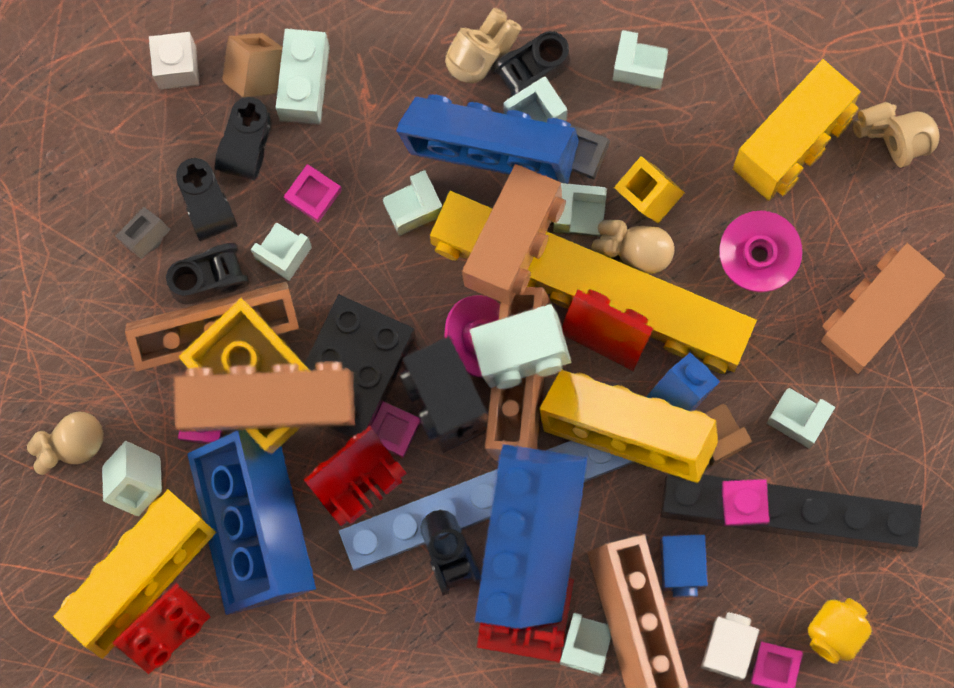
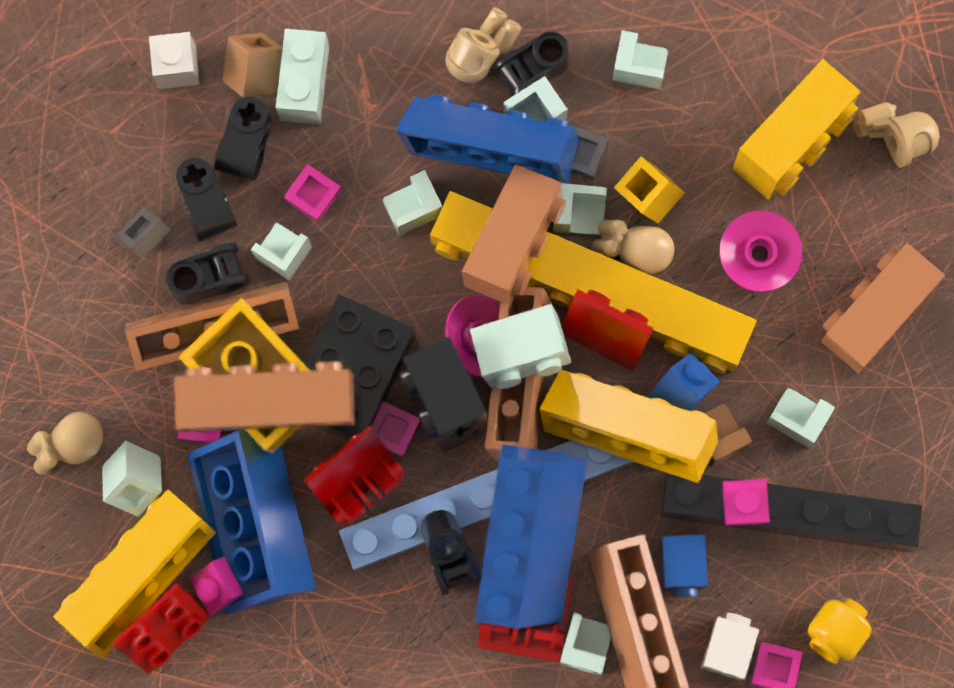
none -> dark pink plate [190,557,244,615]

